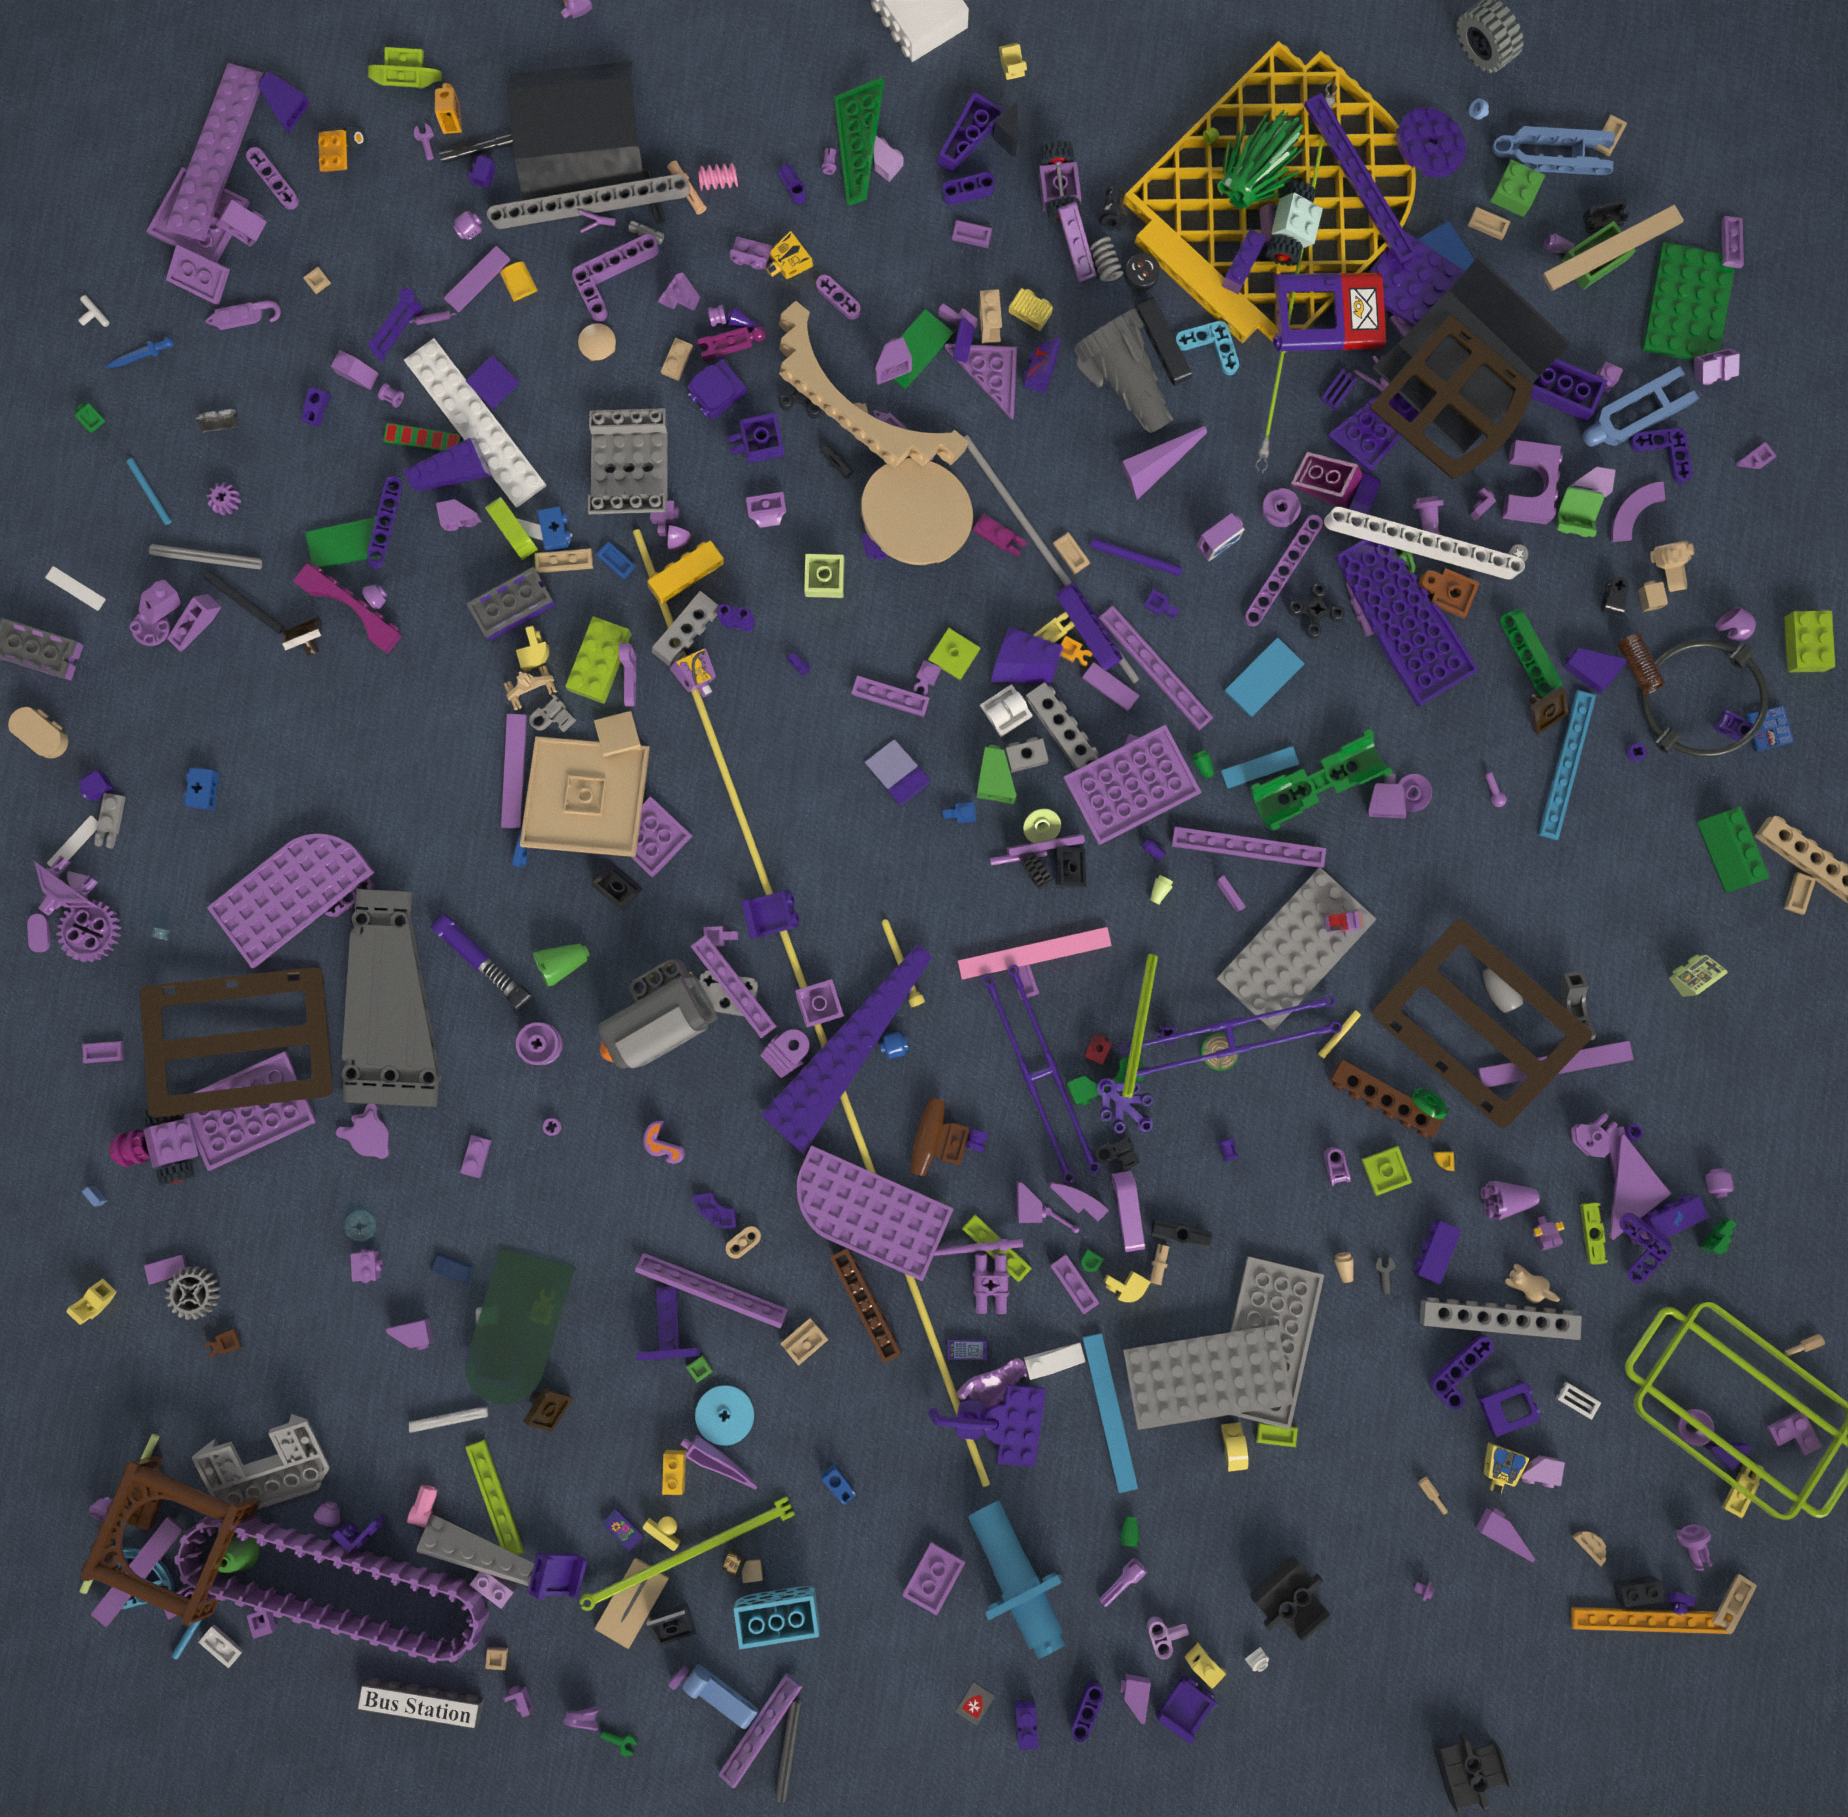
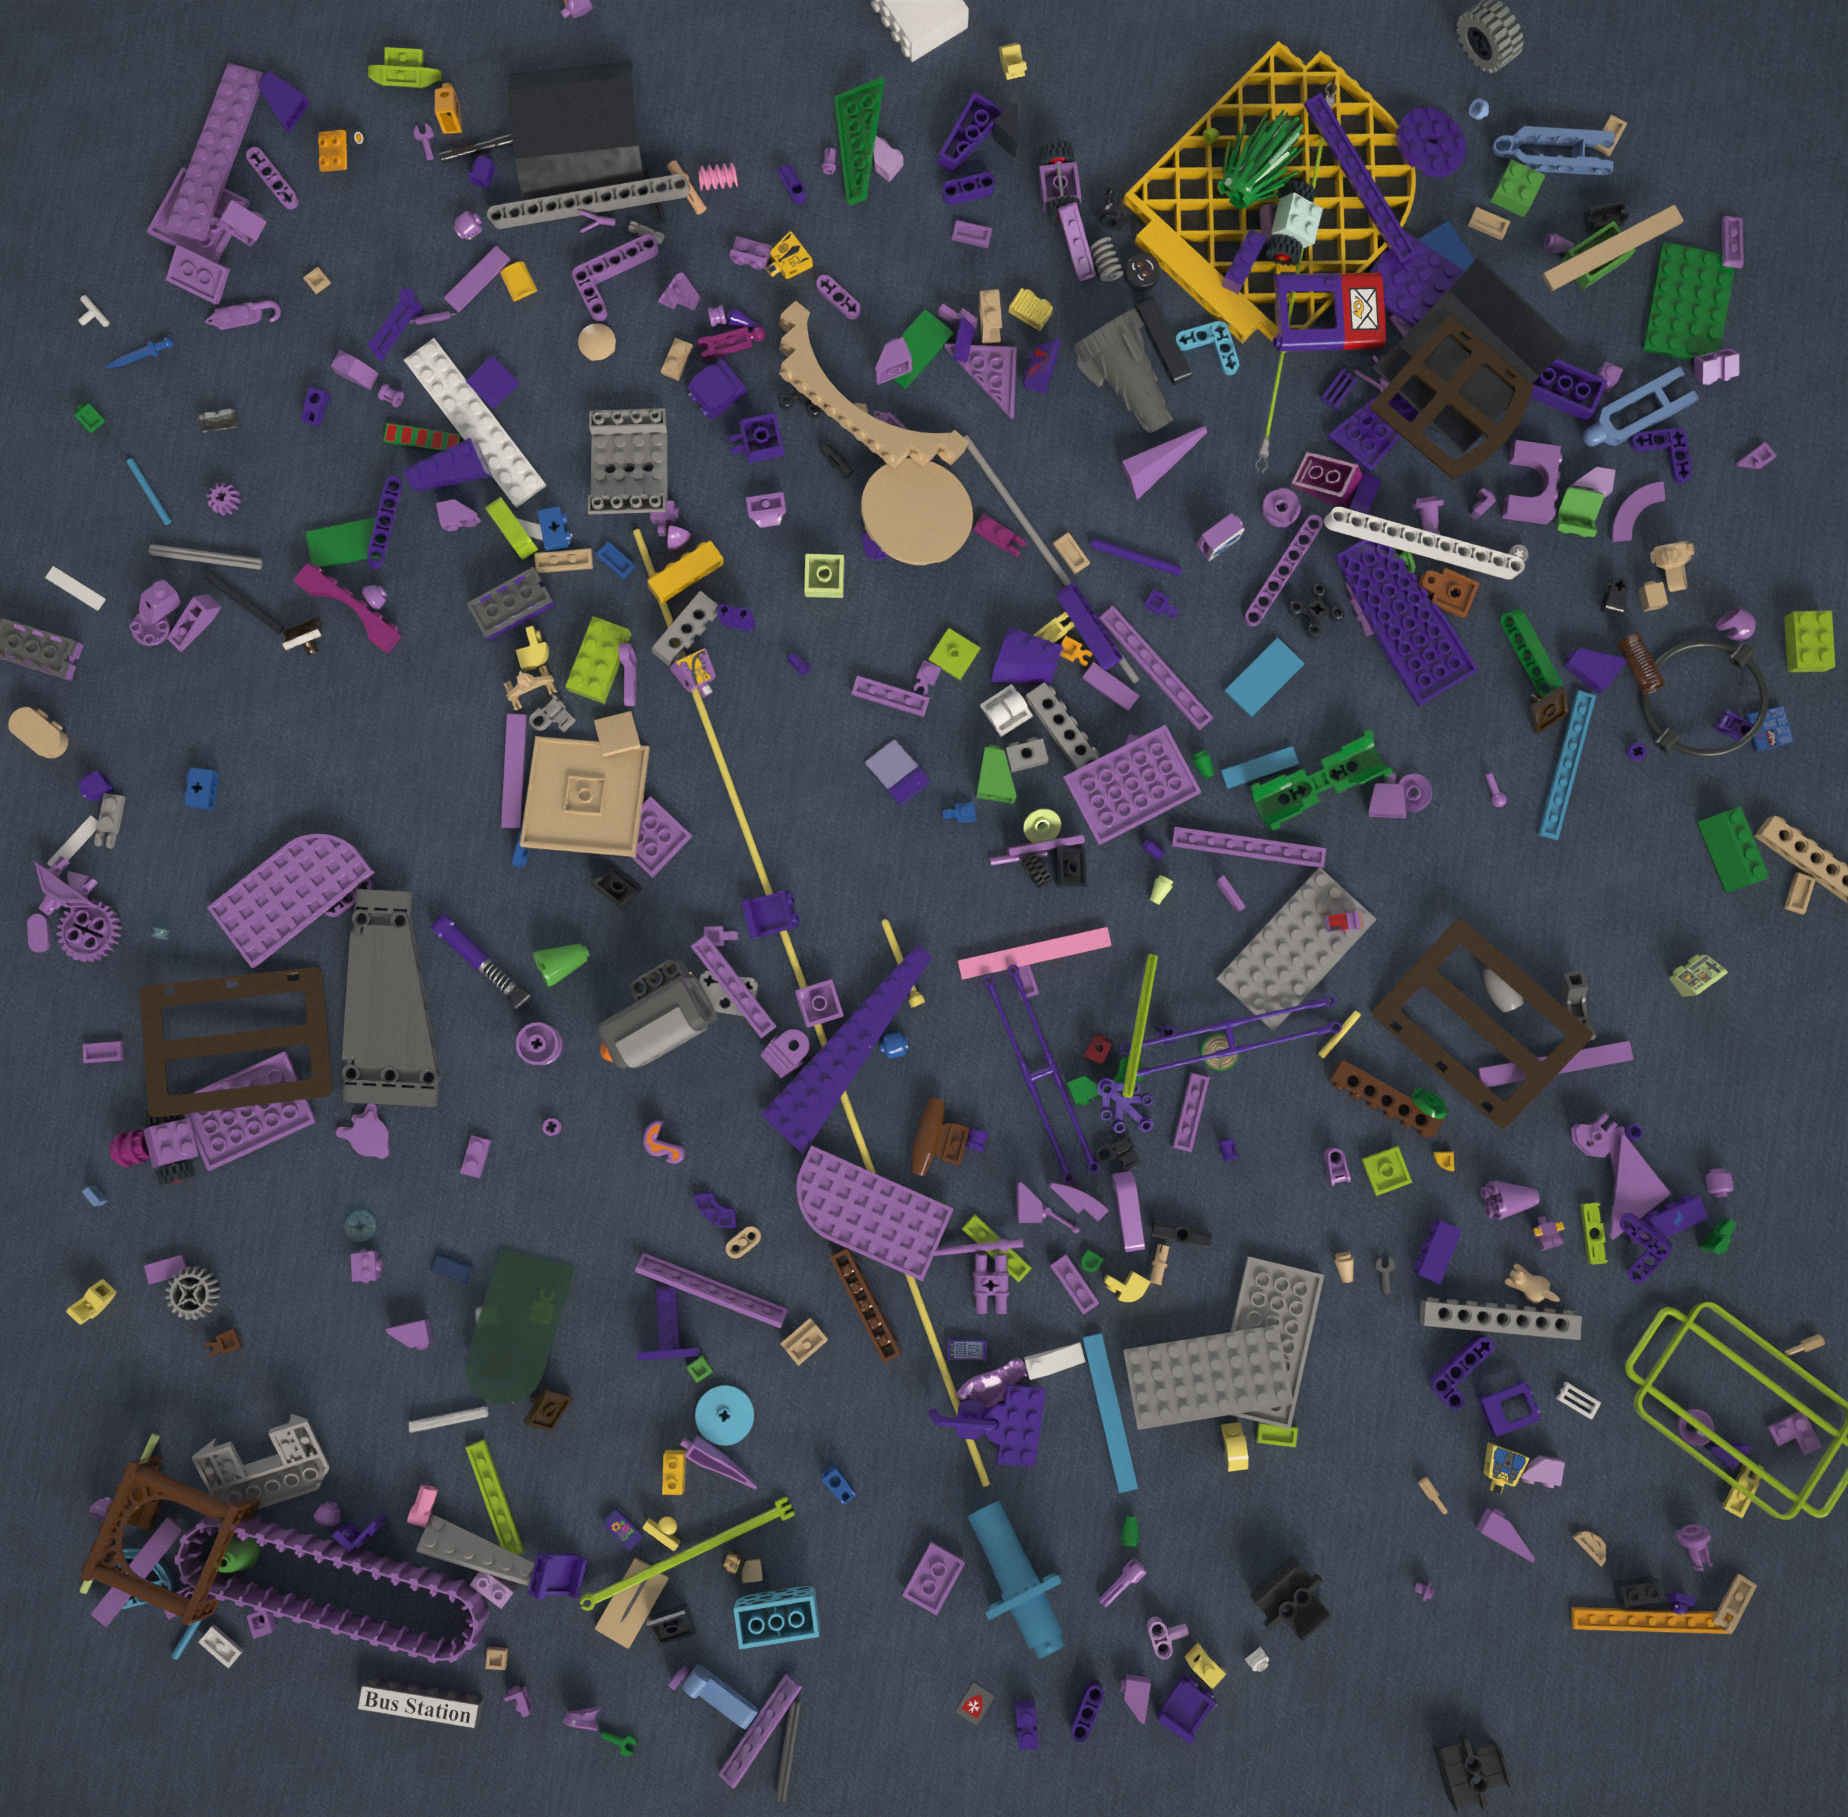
none -> medium lavender tile [1172,1072,1210,1152]

